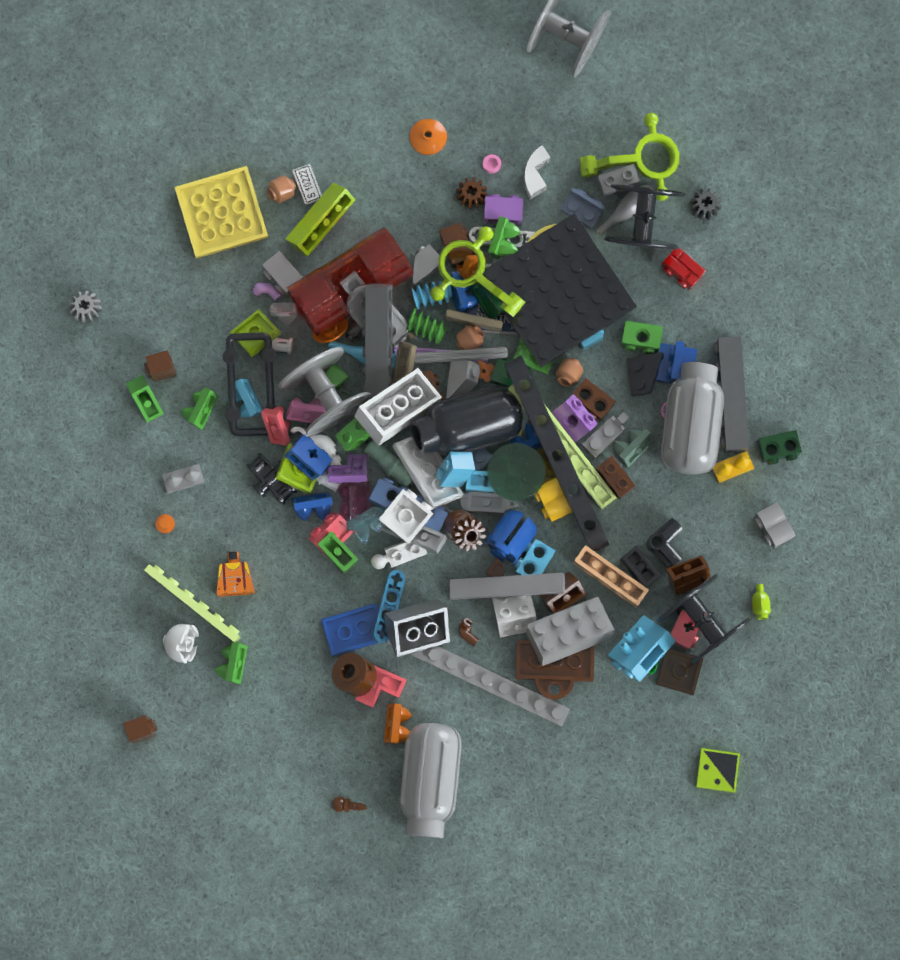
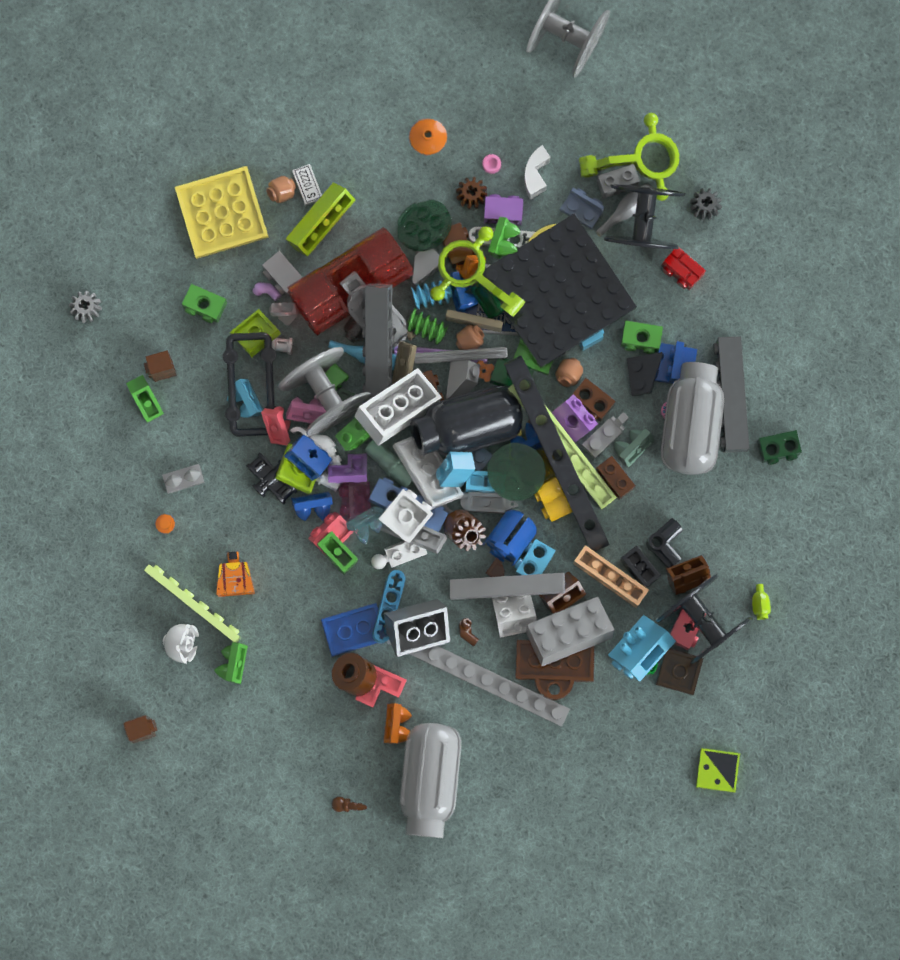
bright green tile [181,387,219,430] -> none
orange dish [312,315,348,343] -> none
yellow tile [713,451,754,483] -> none
light grey brick [754,502,796,548] -> none
none -> bright green brick [182,284,227,323]
none -> clear green tile [397,199,452,252]

